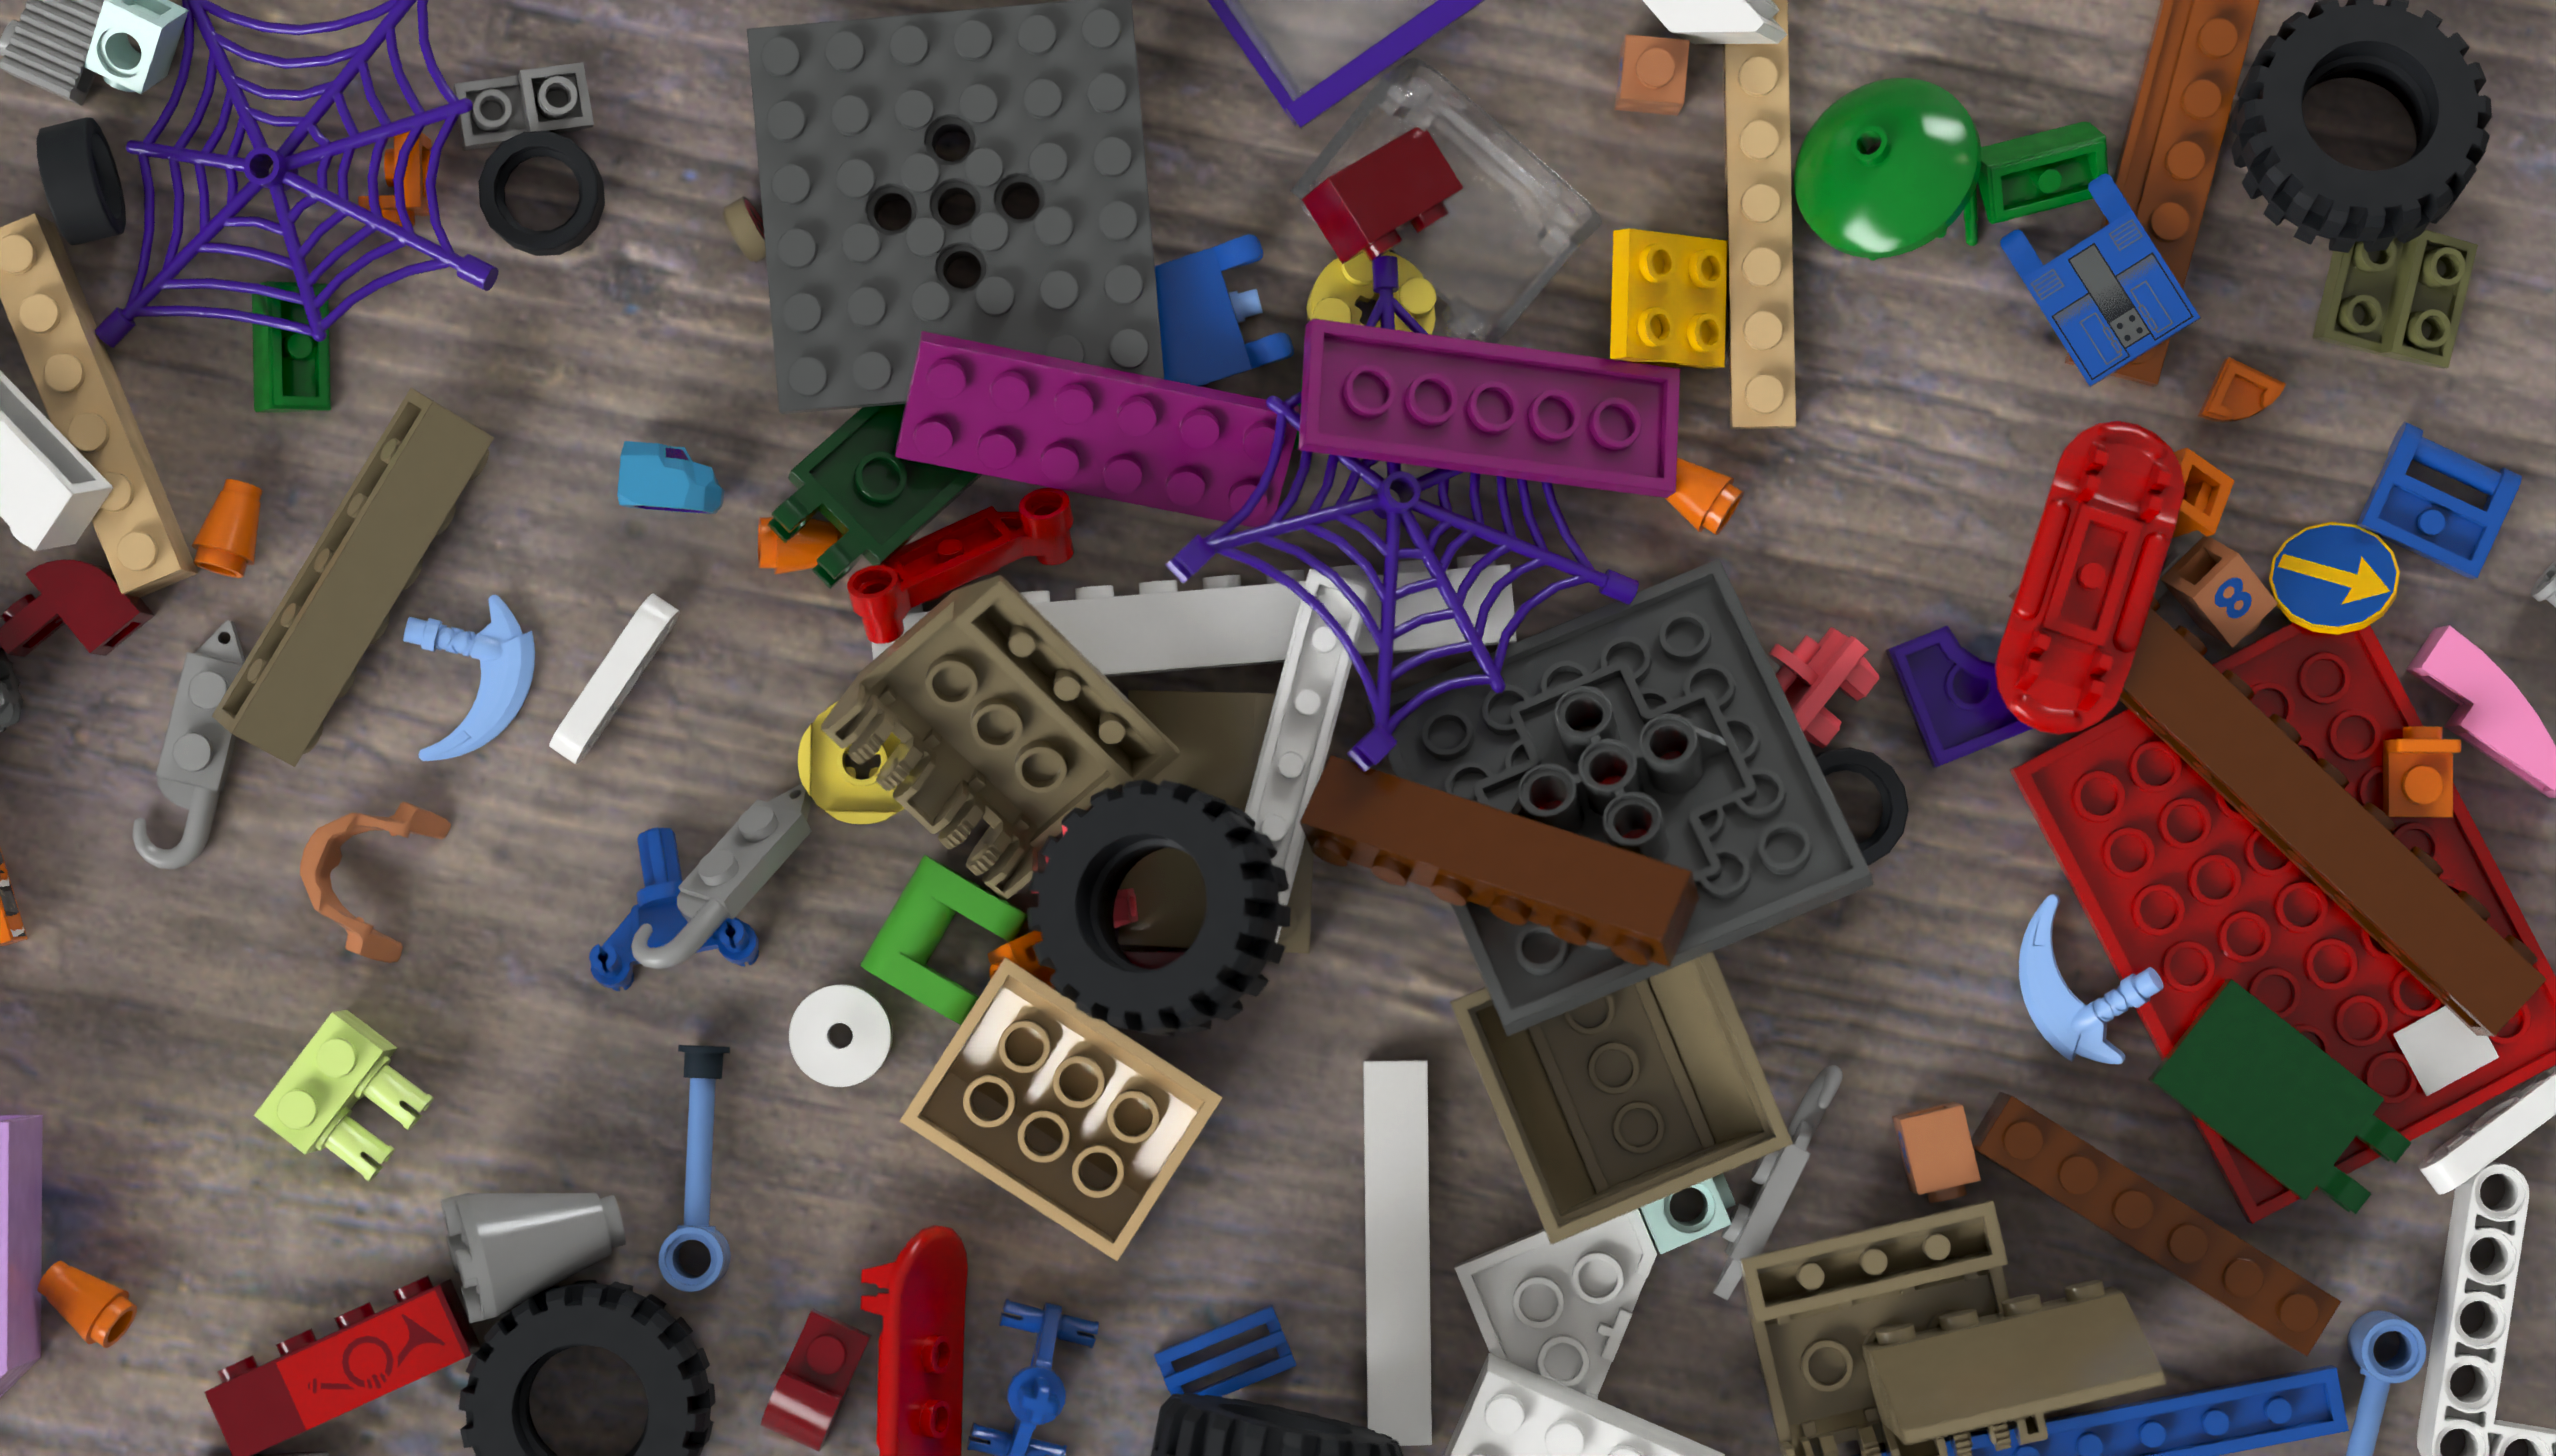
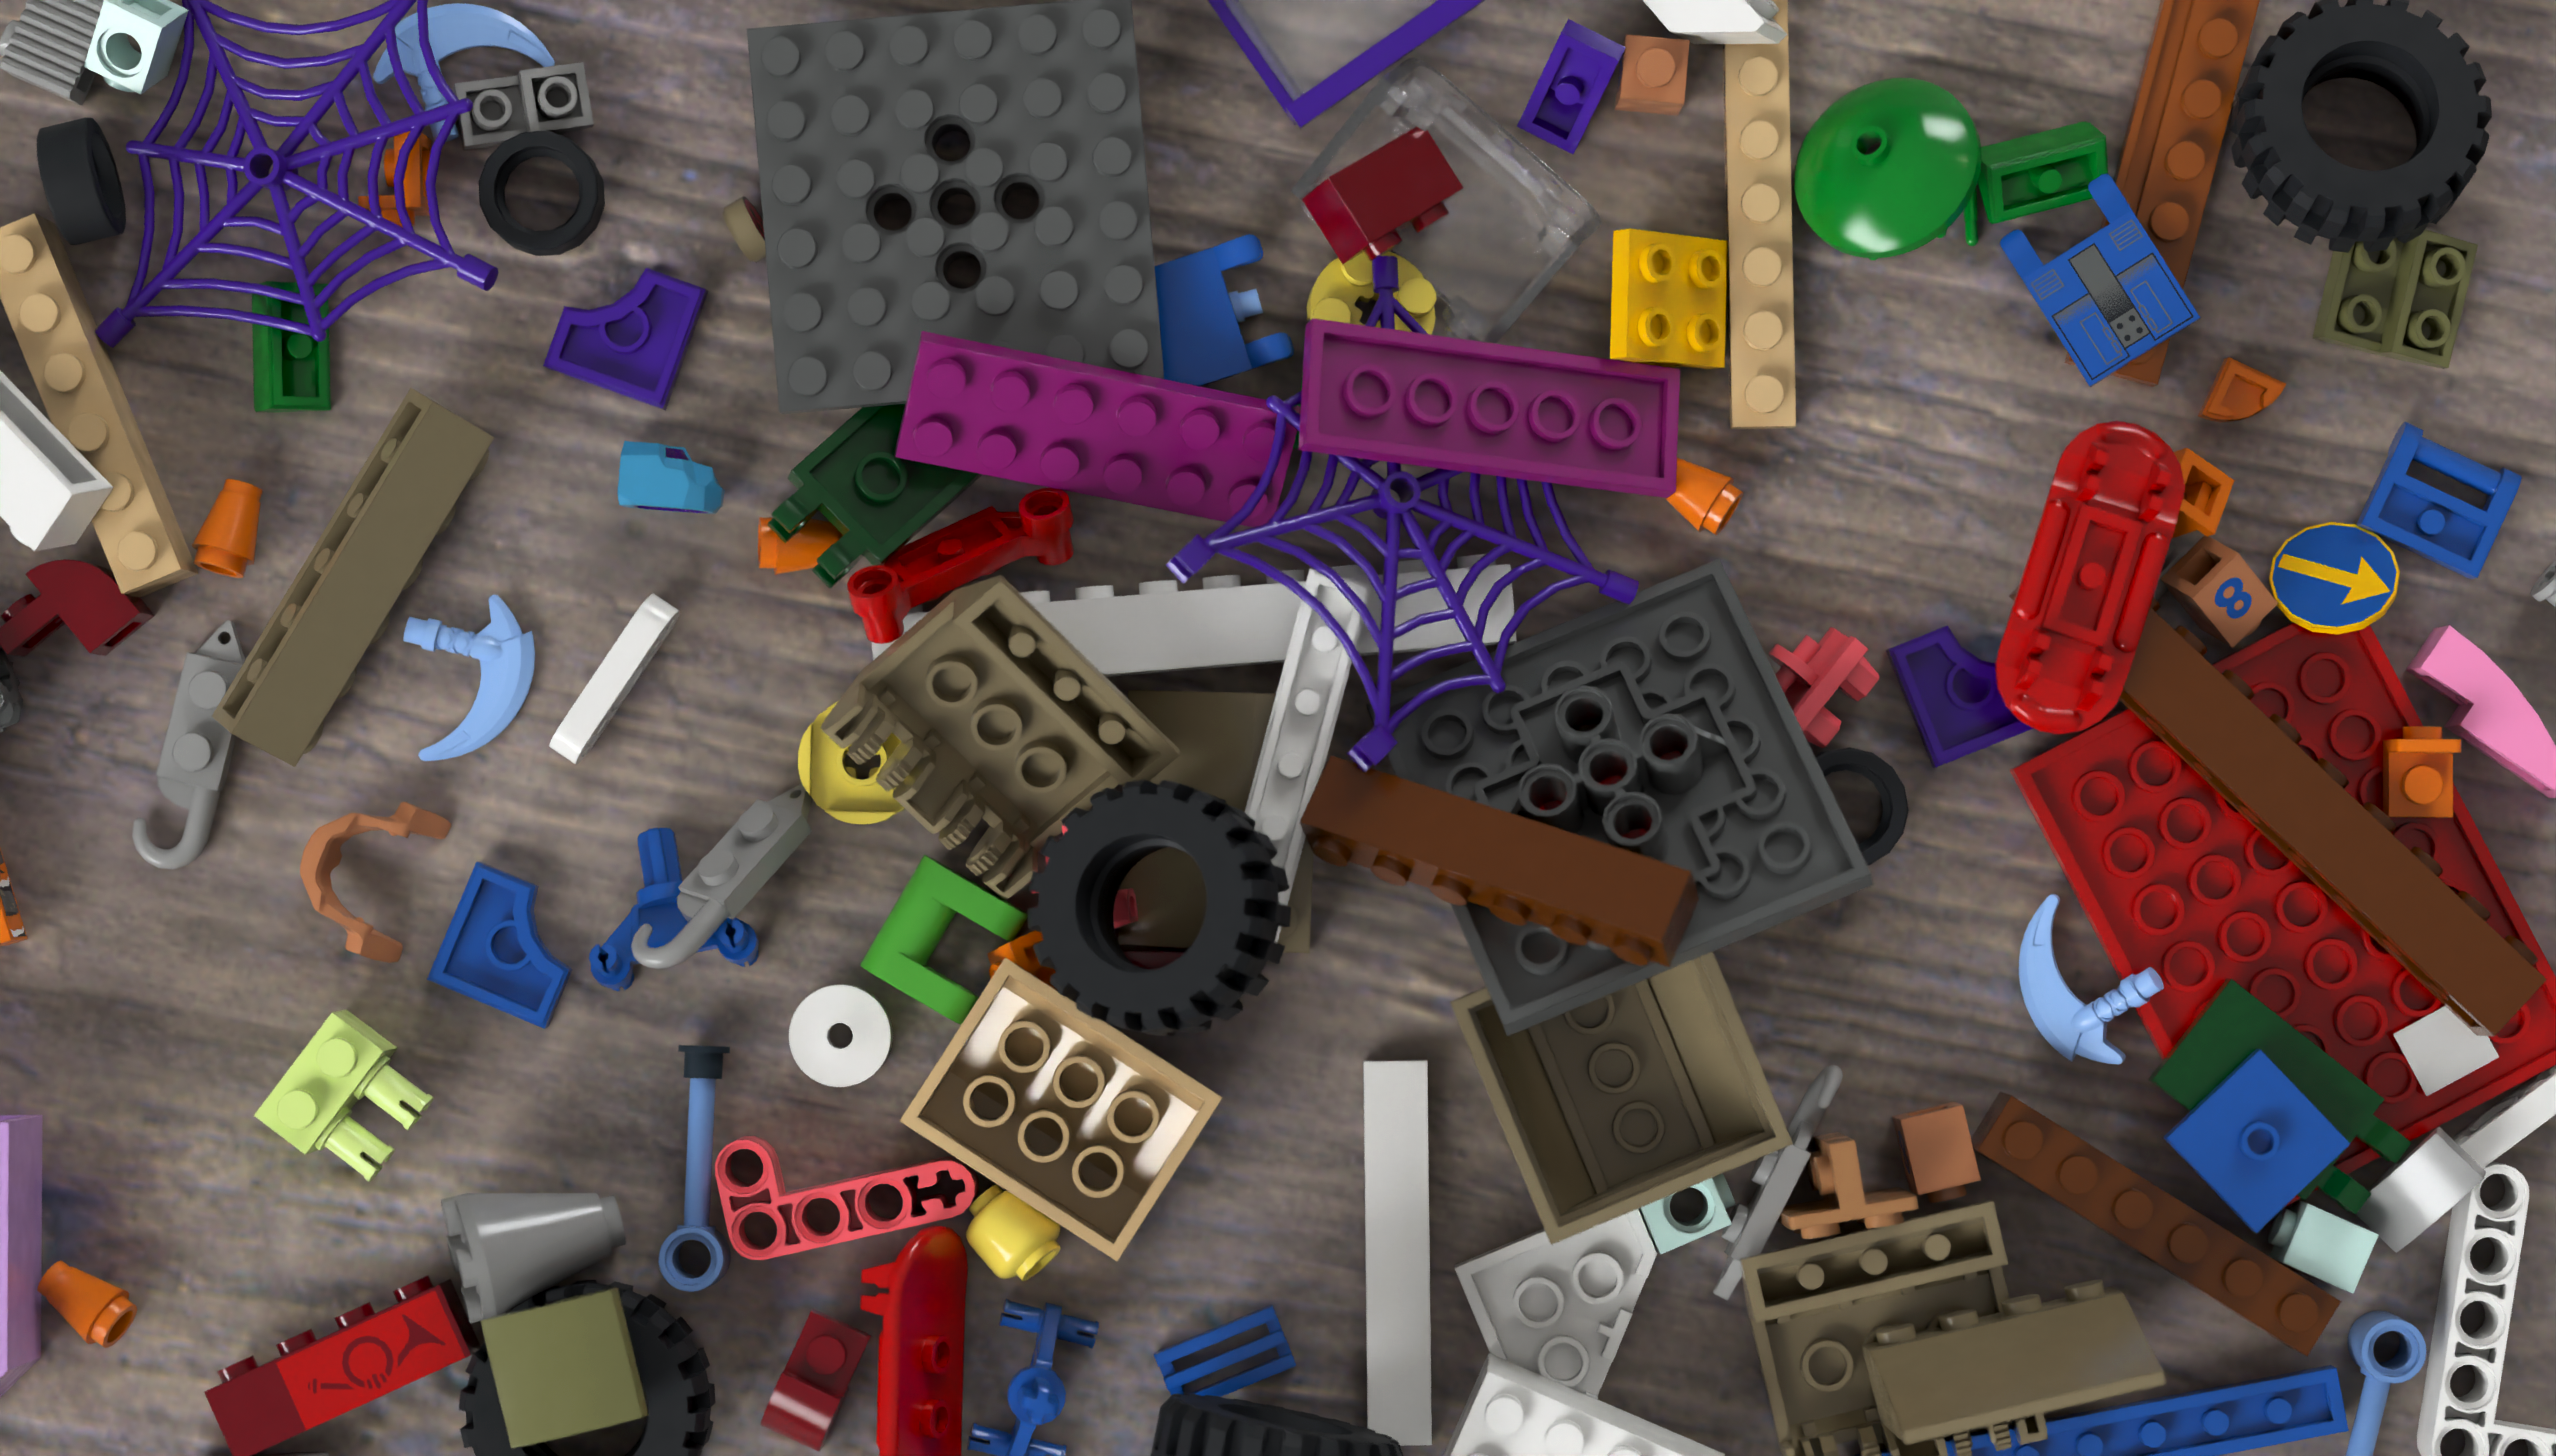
none -> light blue piece [373,3,555,142]
none -> blue tile [427,862,572,1029]
none -> olive slope [480,1287,649,1449]
none -> dark purple tile [543,268,708,411]
none -> coral beam [715,1136,979,1260]
none -> light yellow head [966,1185,1061,1281]
none -> dark purple slope [1517,19,1626,154]
none -> medium nougat bracket [1778,1132,1919,1239]
none -> blue plate [2163,1049,2350,1233]
none -> light aqua brick [2268,1200,2379,1294]
none -> light grey slope [2356,1126,2486,1253]

